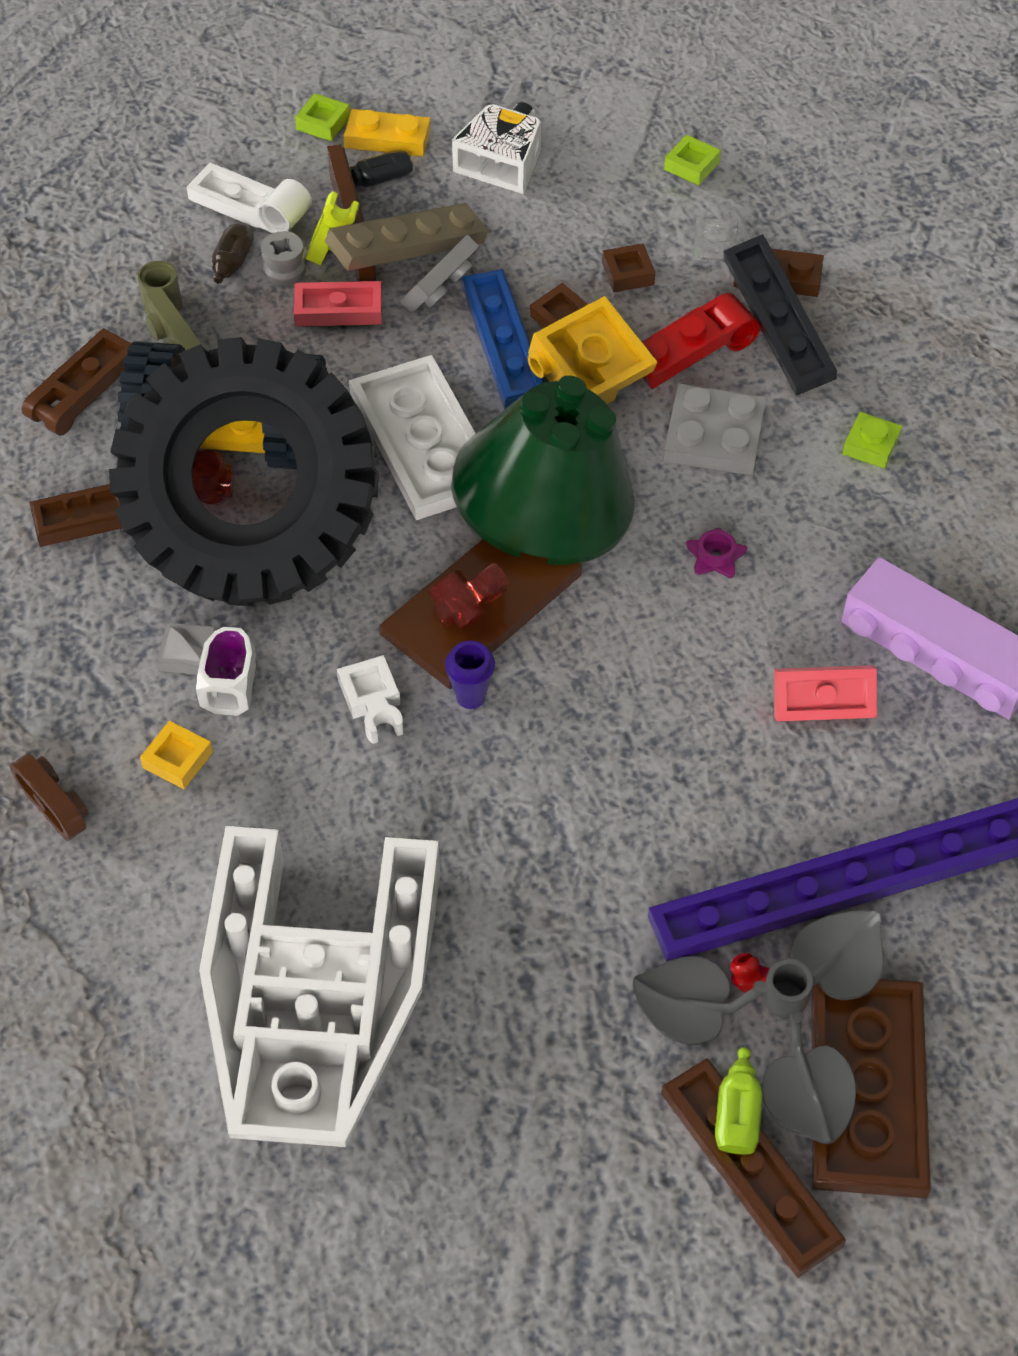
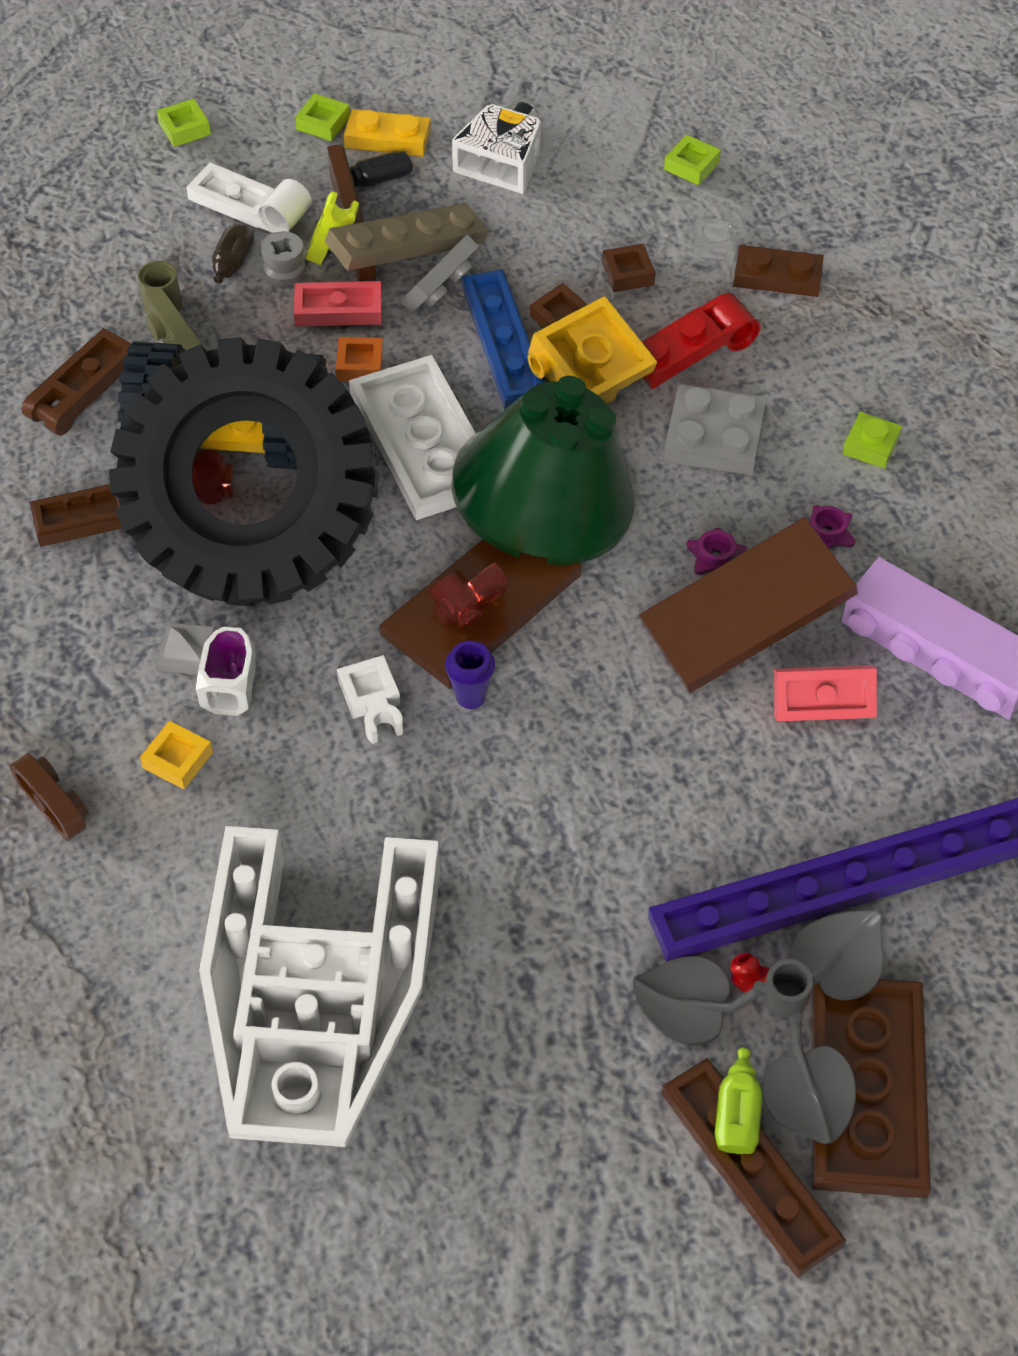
black plate [723,234,837,396] -> none
none -> lime plate [156,98,211,147]
none -> orange plate [335,337,383,382]
none -> reddish brown tile [639,517,858,694]
none -> magenta plate [808,505,856,550]

